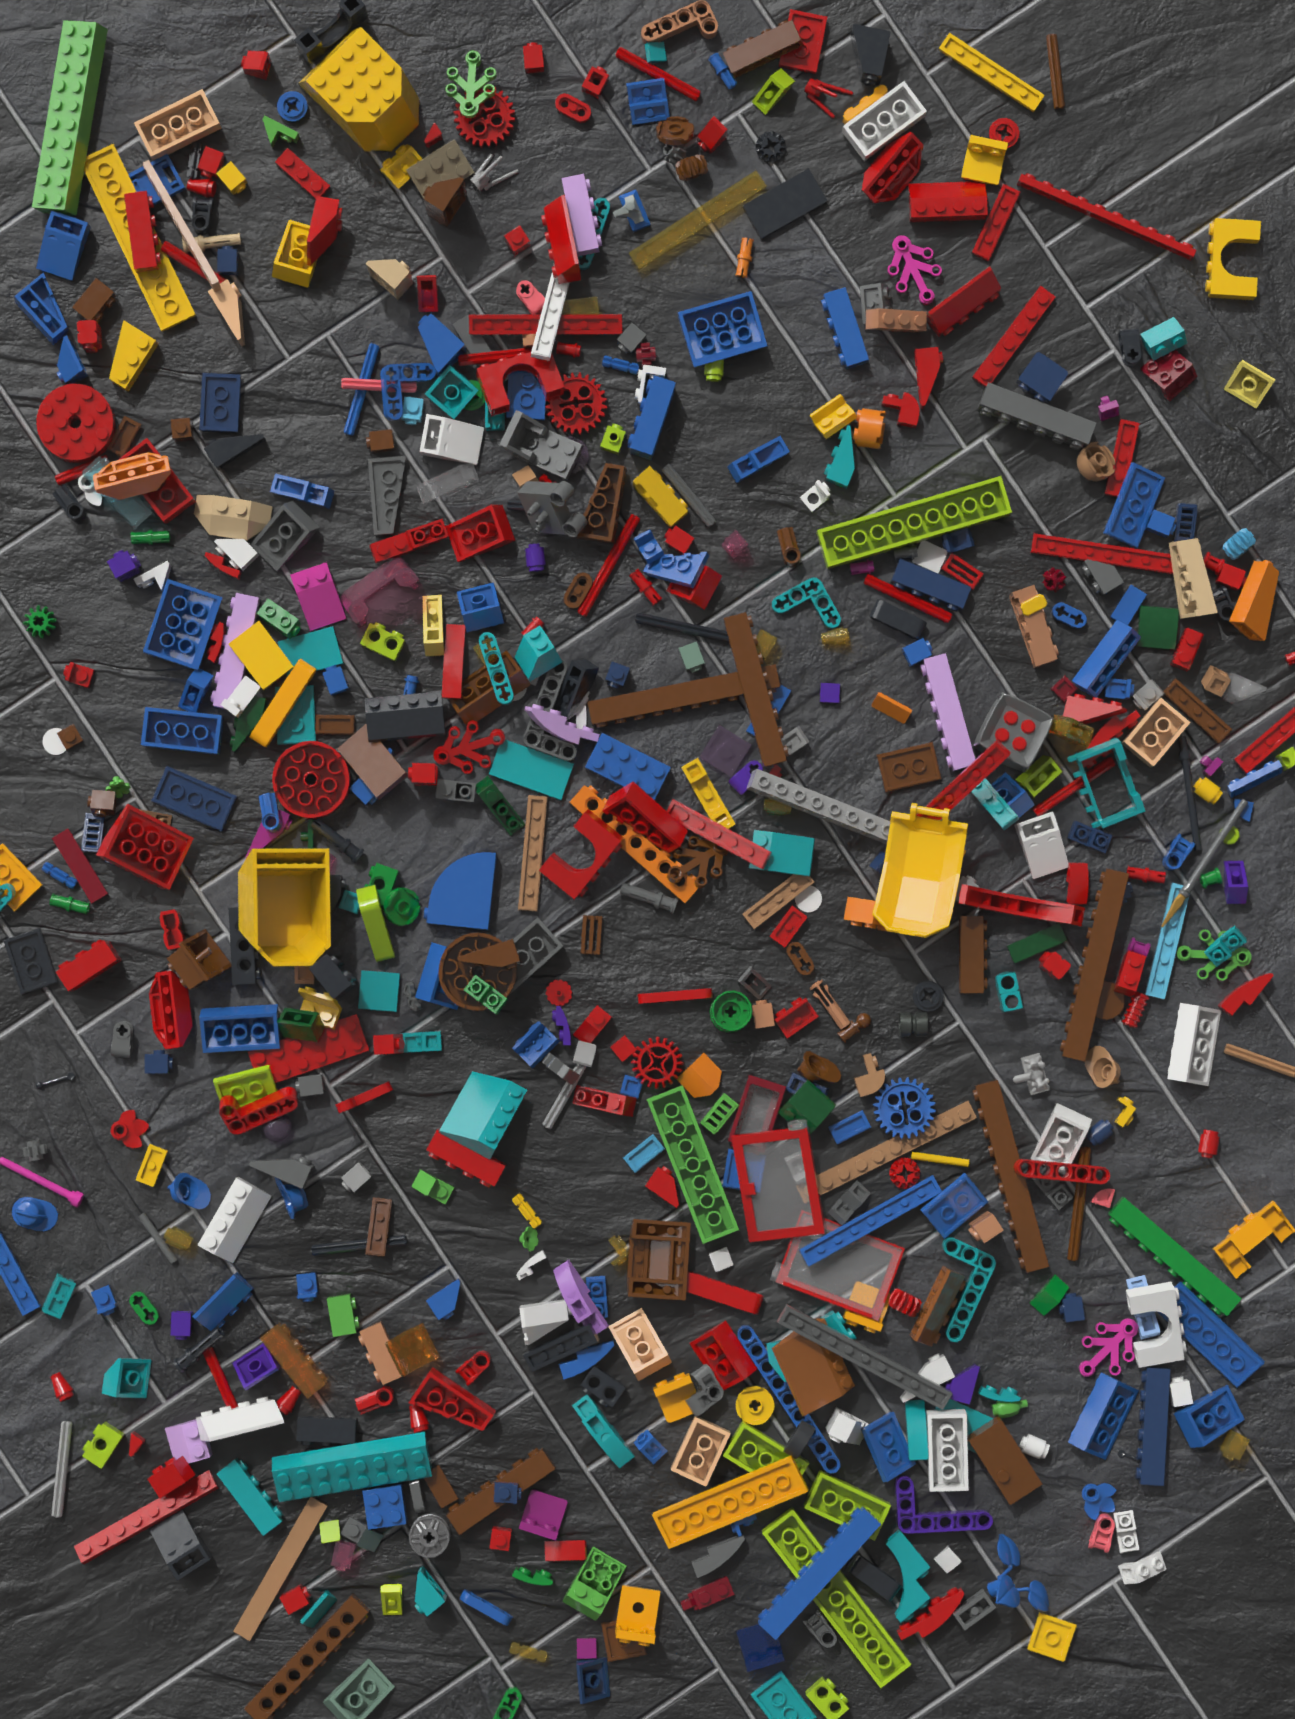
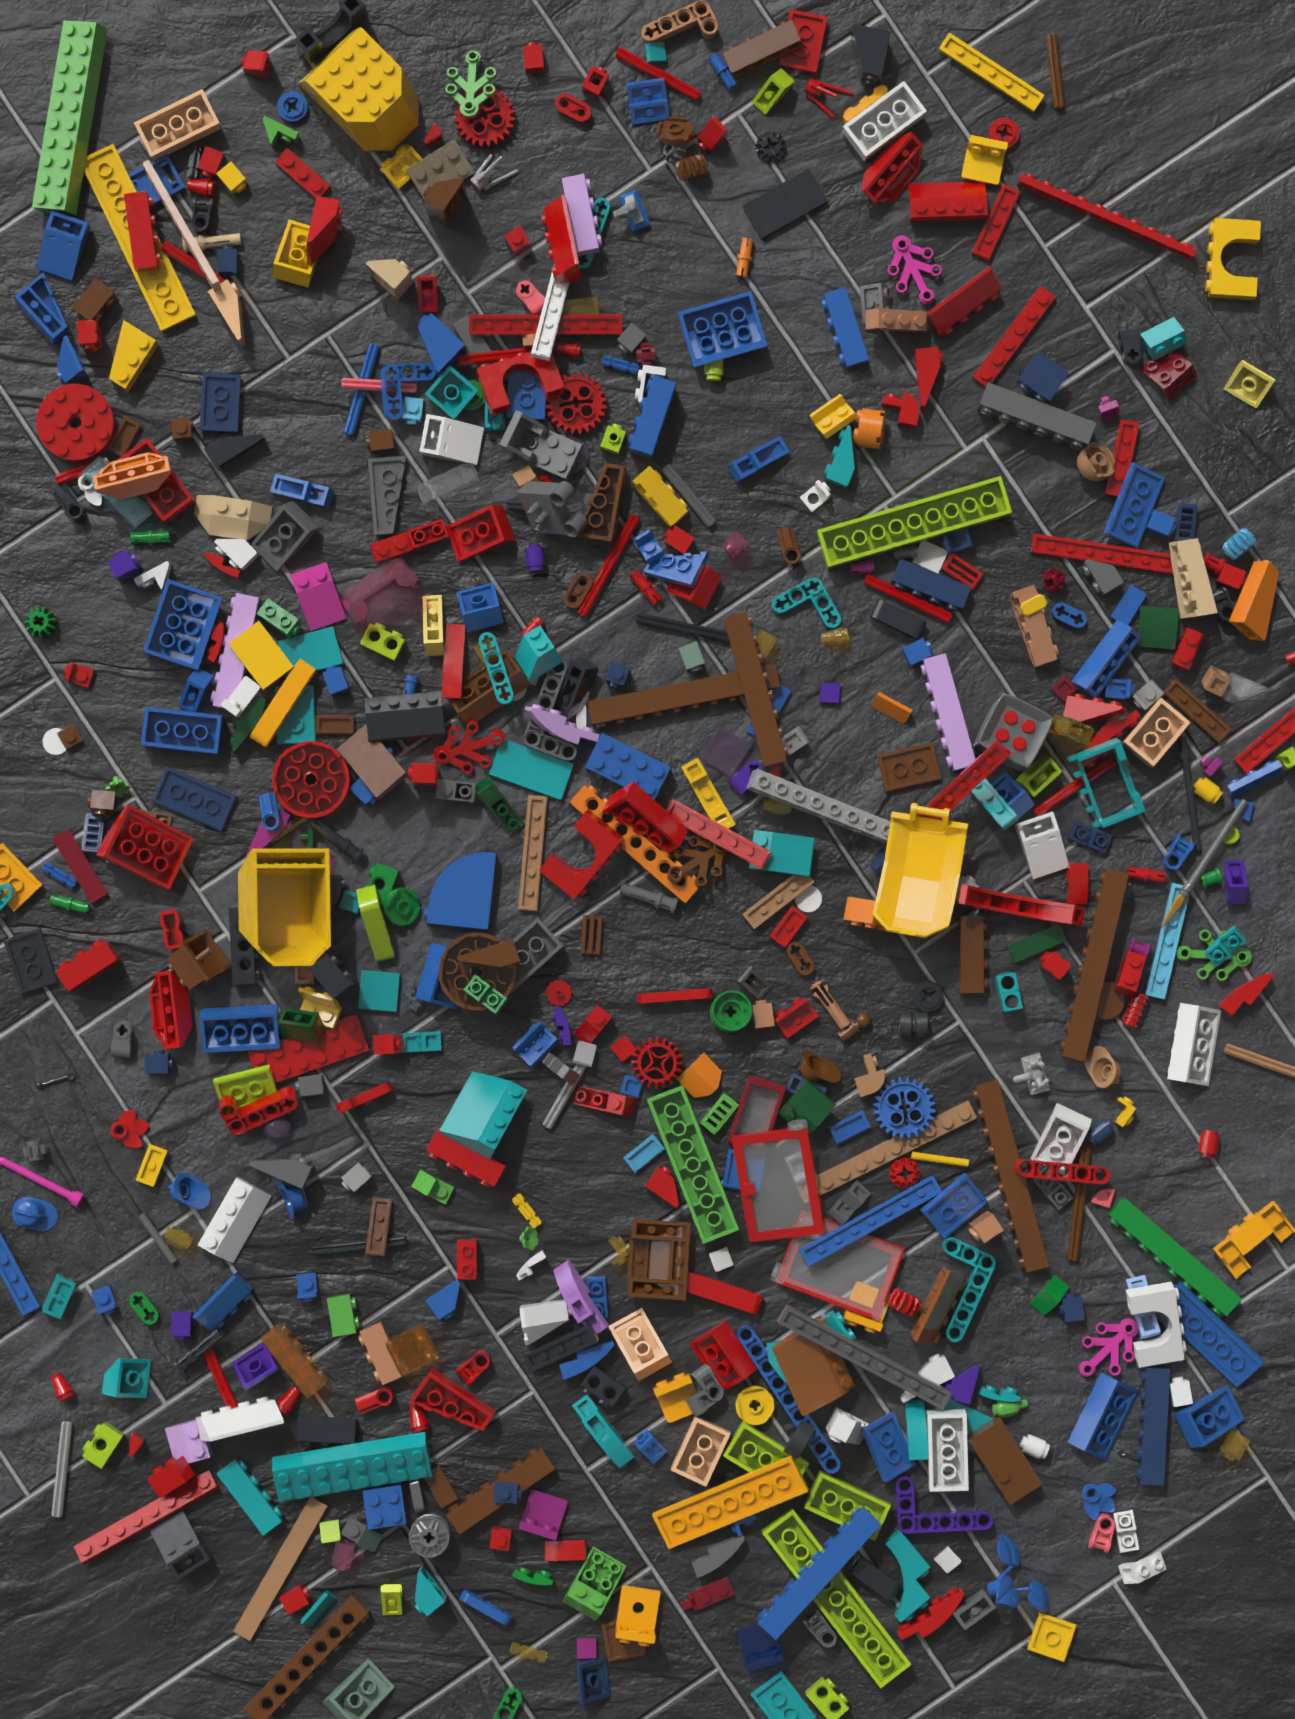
clear yellow plate [629,170,767,270] -> none
none -> red brick [457,1239,477,1279]

